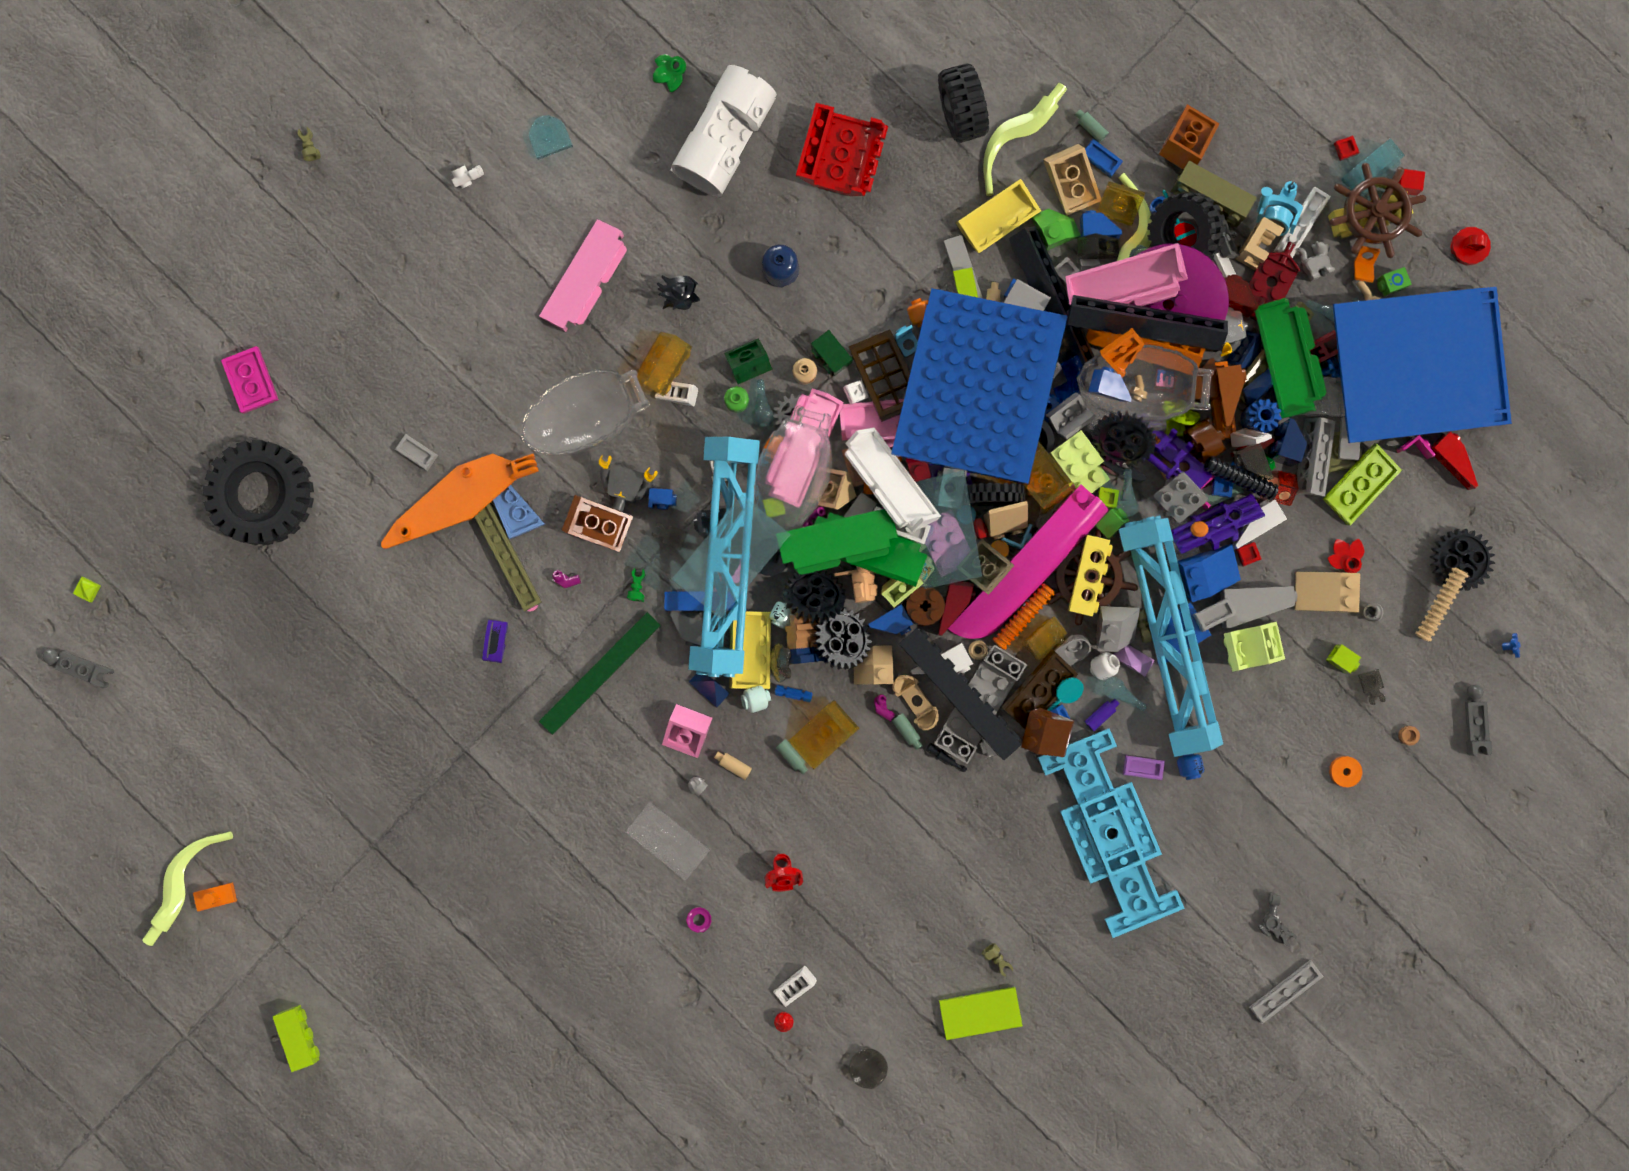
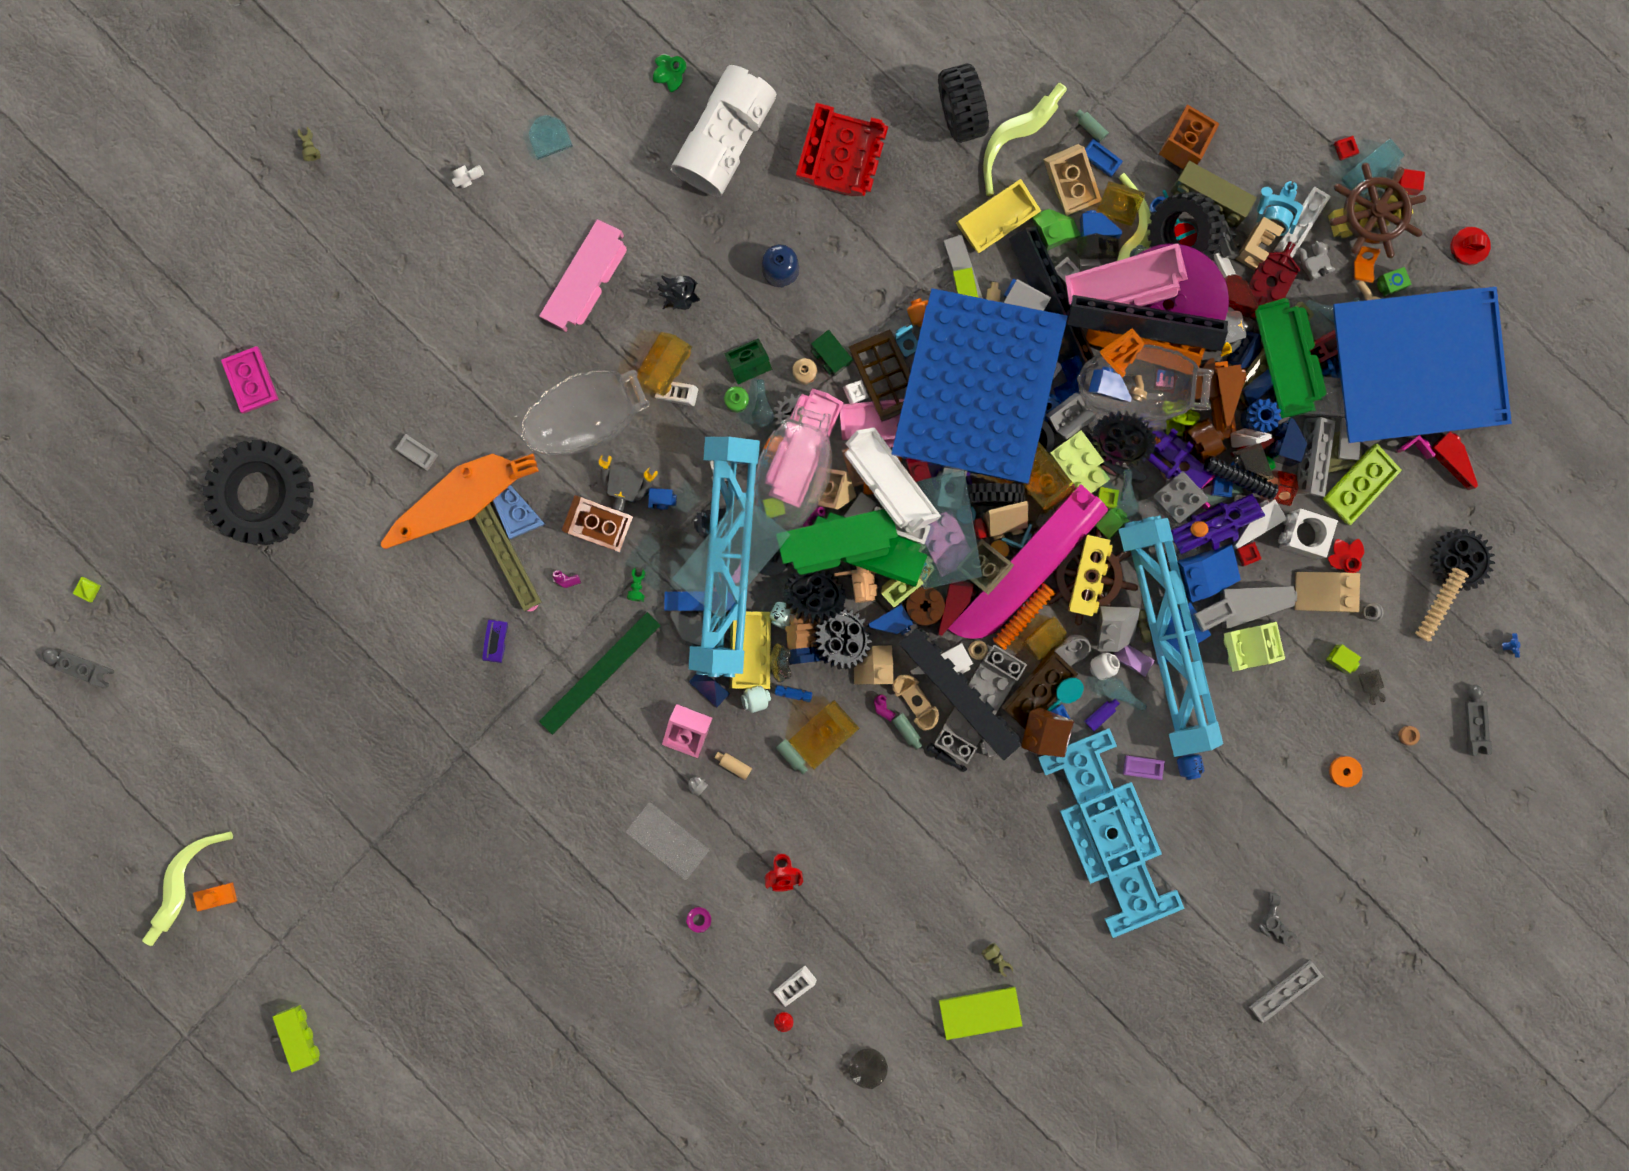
none -> white brick [1278,509,1338,560]

